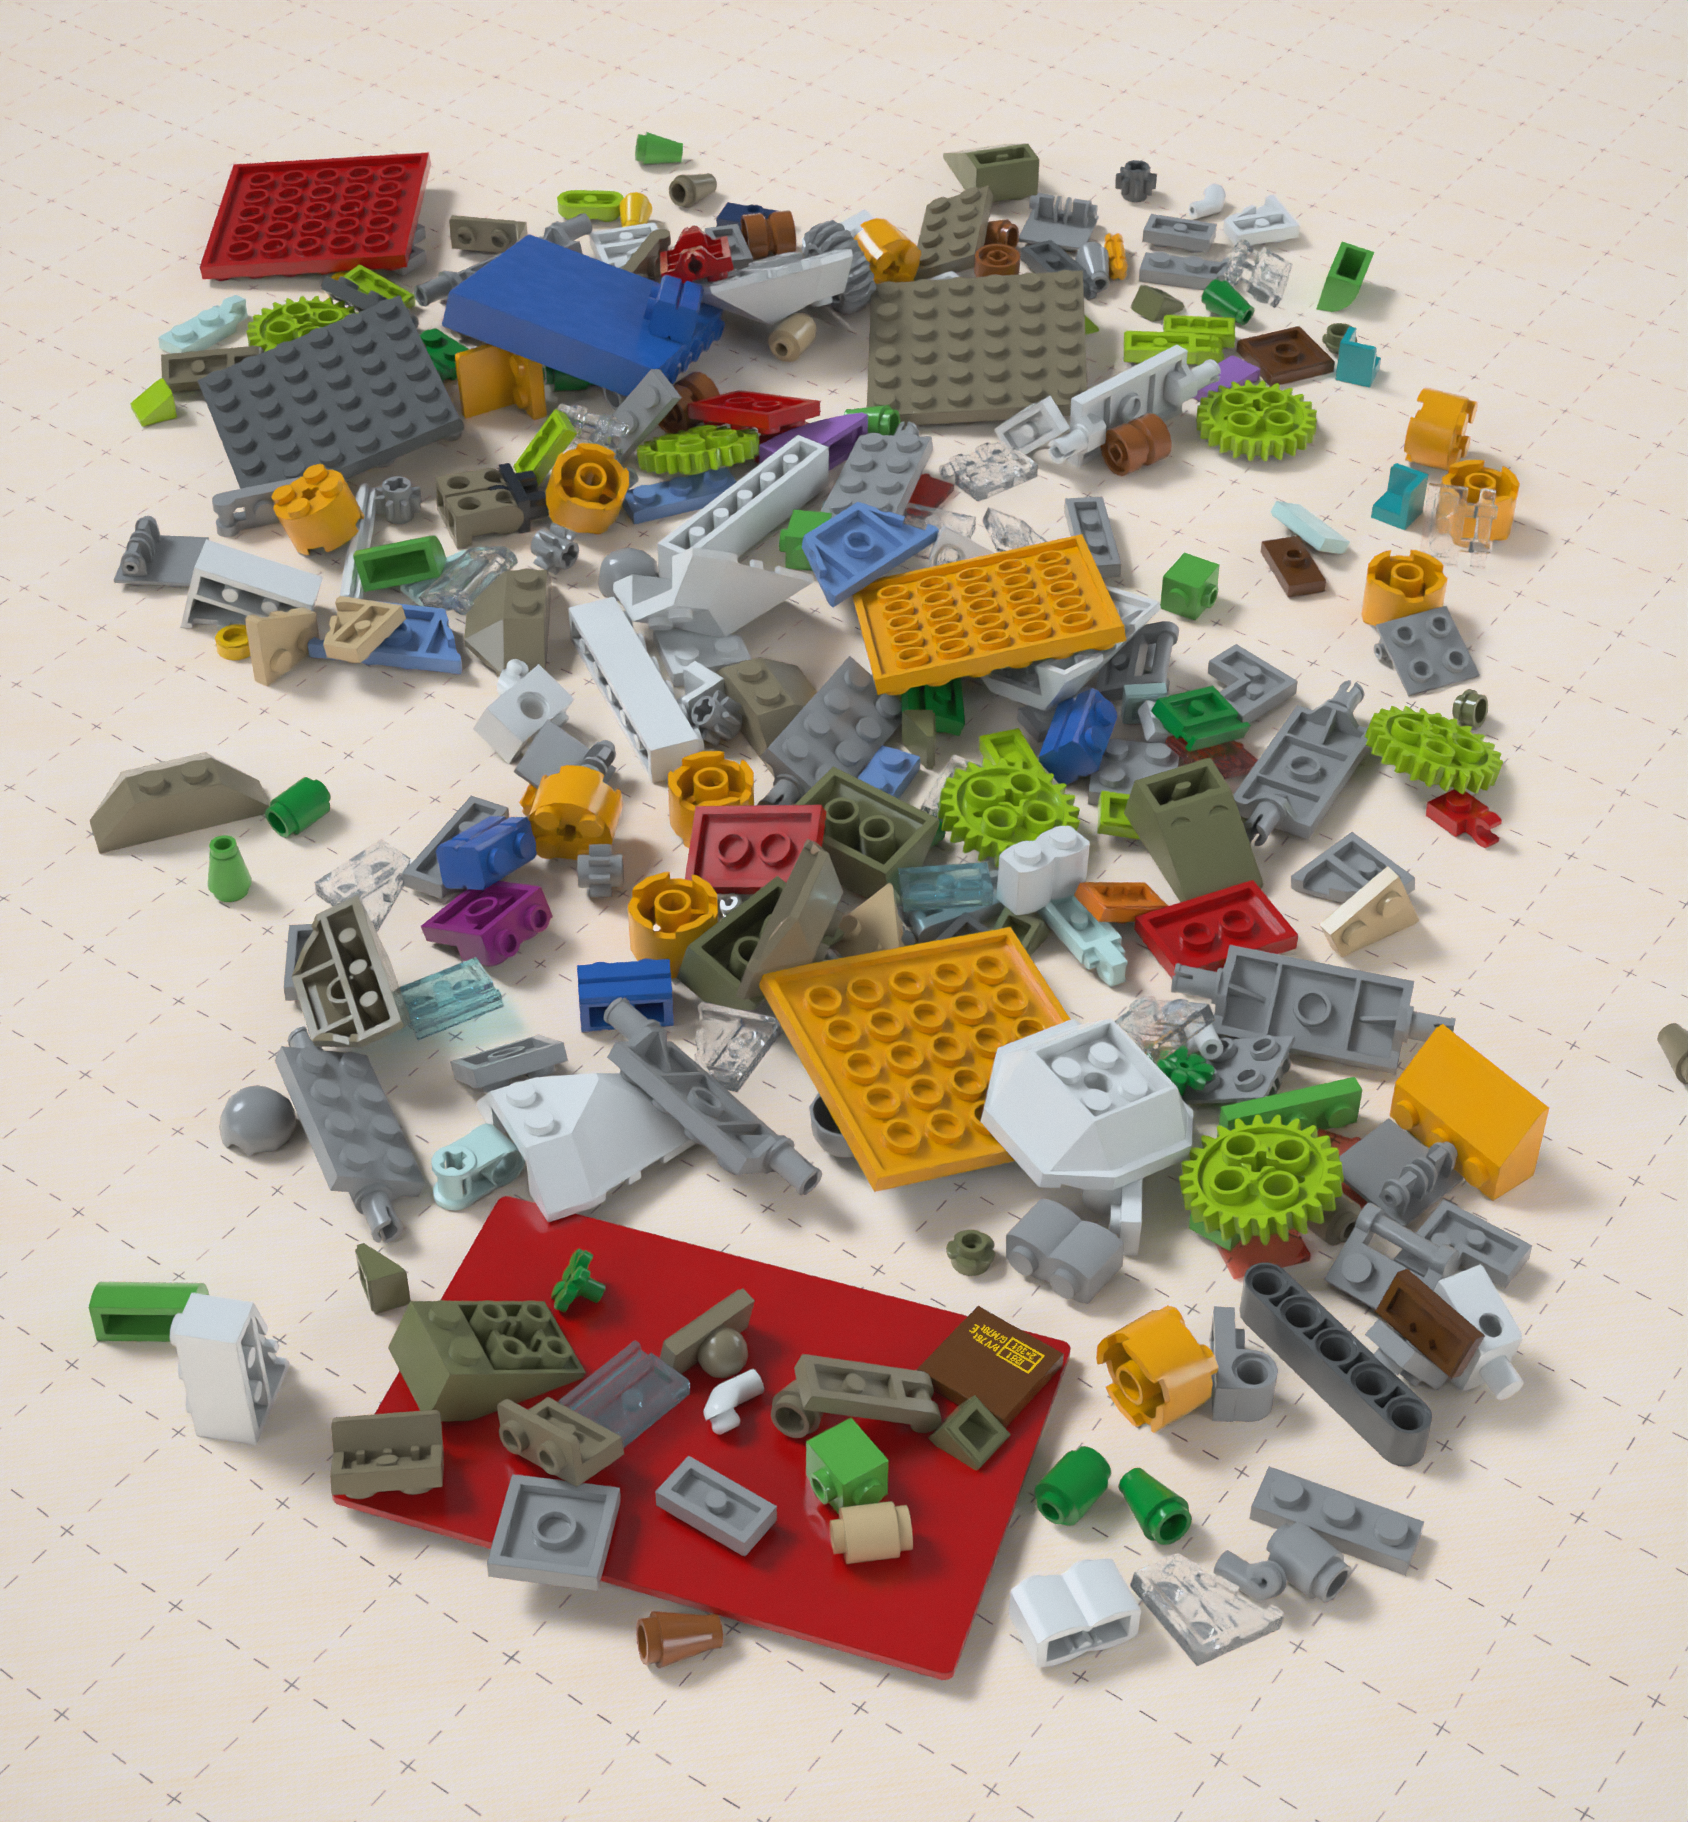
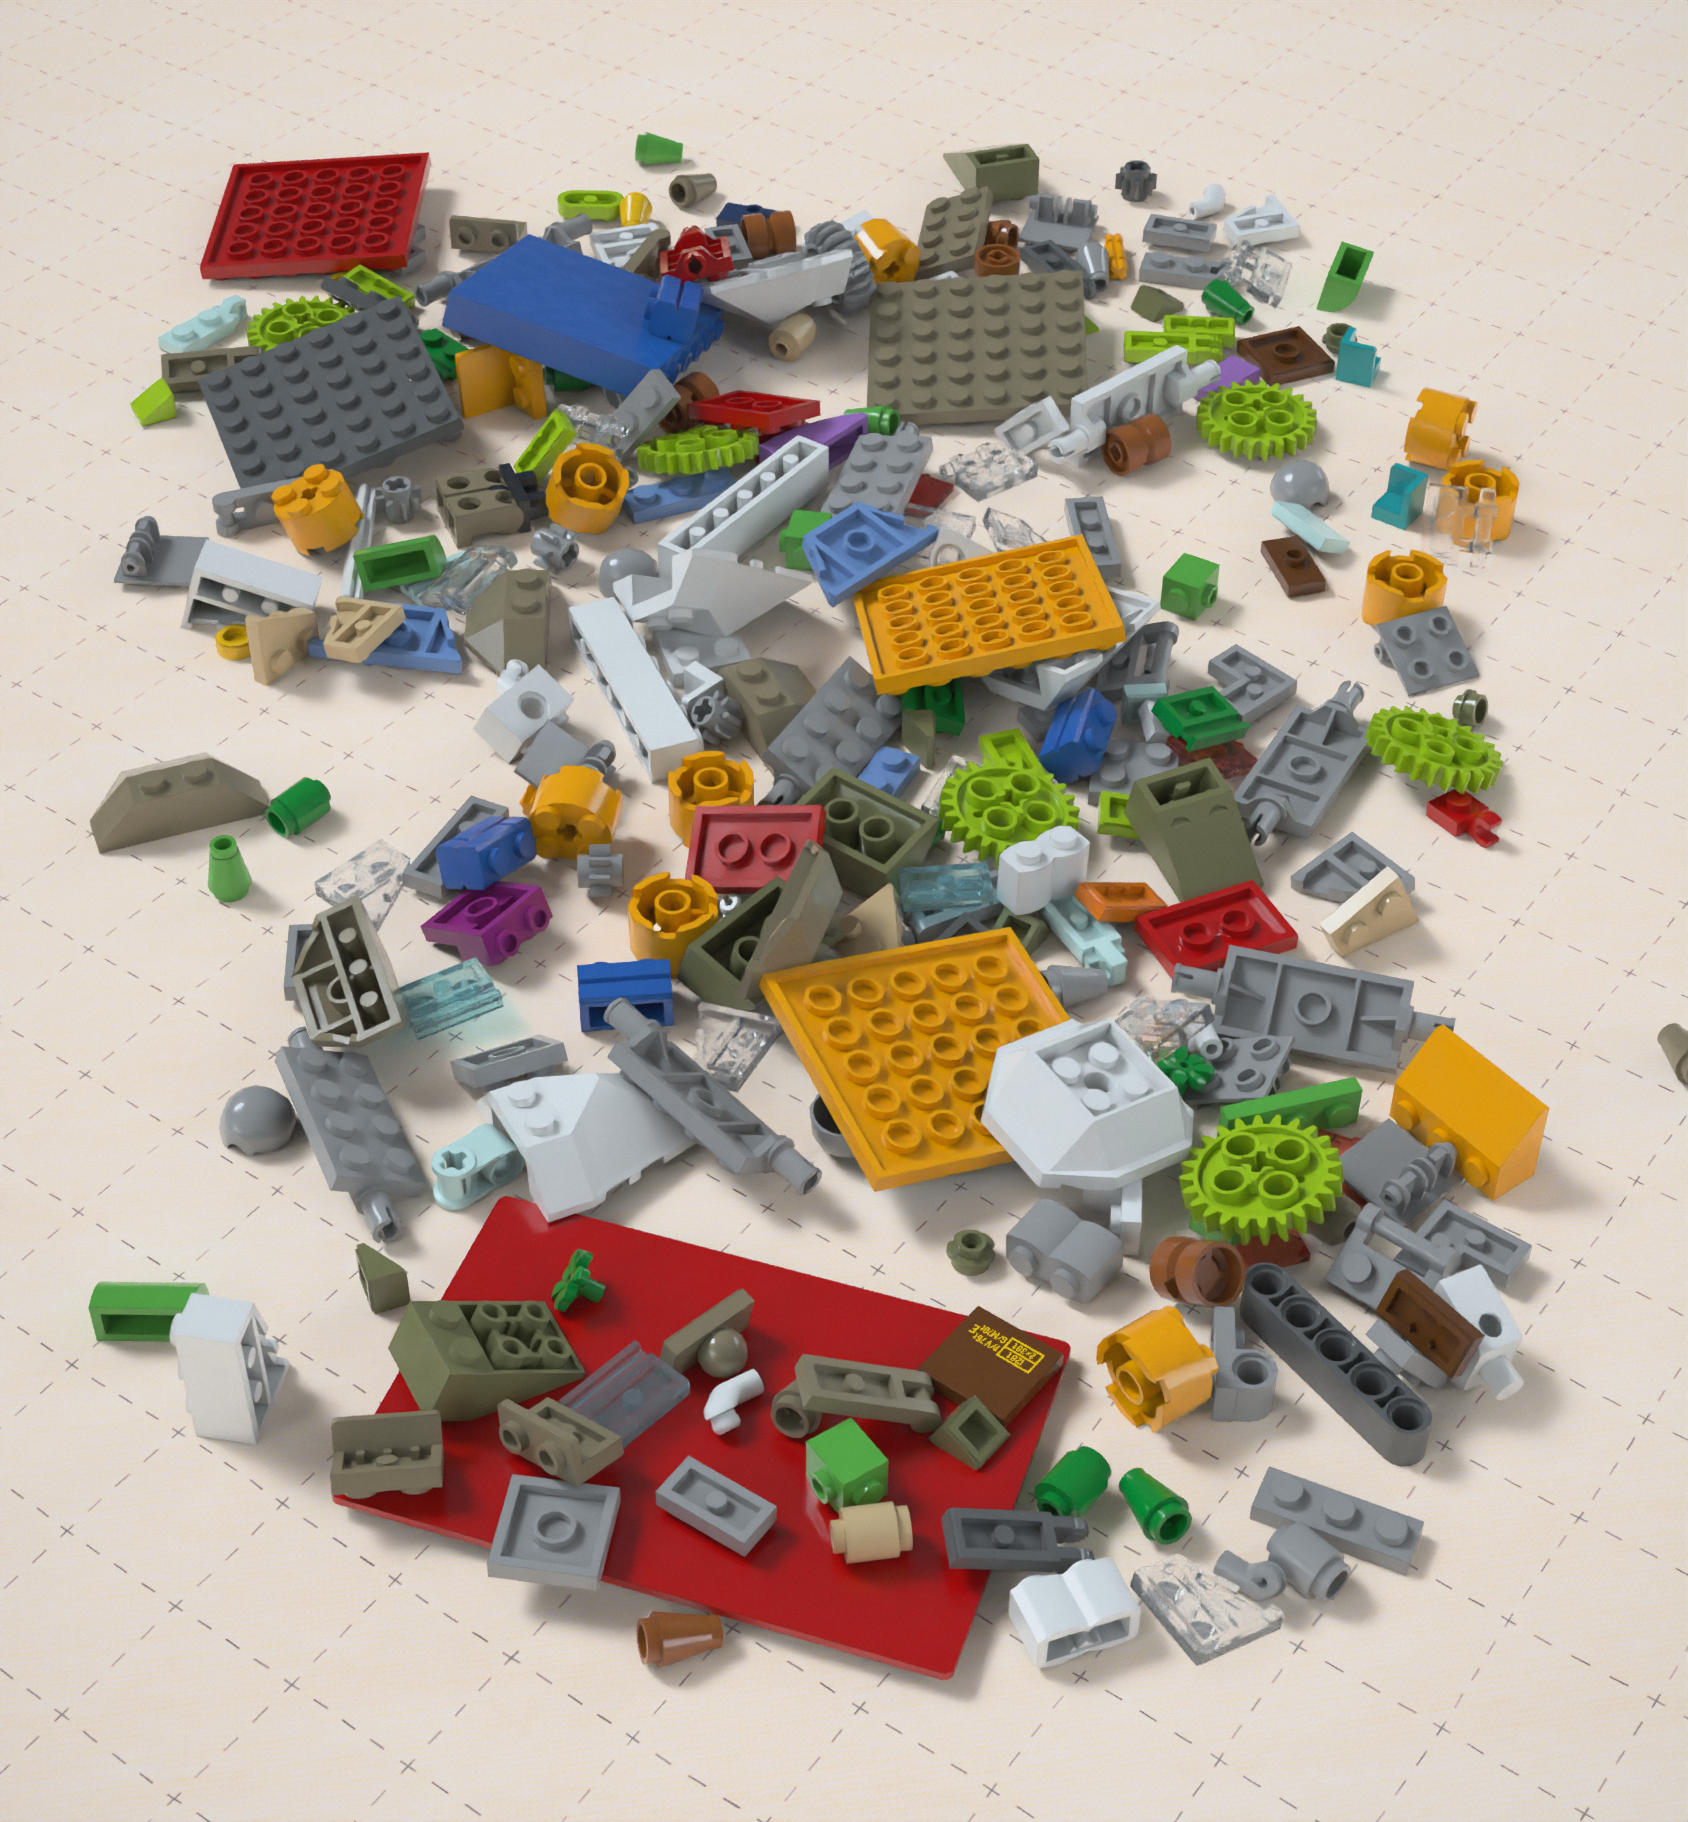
none -> dark grey hinge [941,1508,1095,1574]
none -> light grey cone [1040,965,1108,1008]
none -> dark orange wheel [1149,1236,1246,1309]
none -> light grey hair [1269,460,1330,510]

